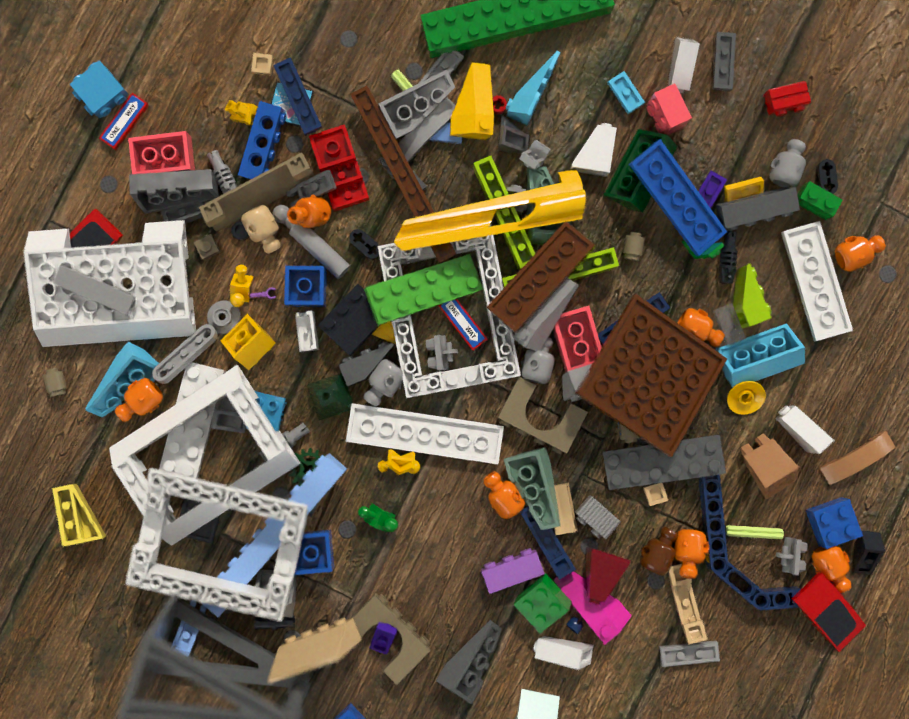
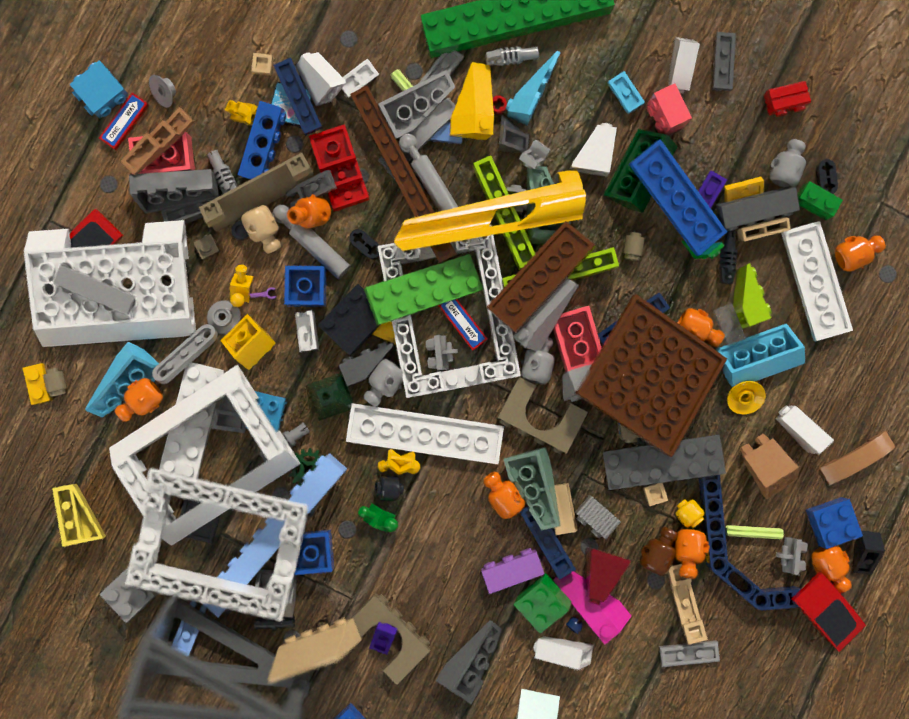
none -> yellow plate [23,363,53,405]
none -> light grey brick [100,567,160,623]
none -> medium nougat slope [121,107,195,175]
none -> light grey piece [149,75,176,108]
none -> white slope [296,52,346,106]
none -> white hinge [342,59,379,97]
none -> black head [374,476,404,501]
none -> light grey piece [399,134,458,212]
none -> light grey hinge [486,46,539,66]
none -> yellow head [676,499,705,529]
none -> tan piece [735,217,791,242]

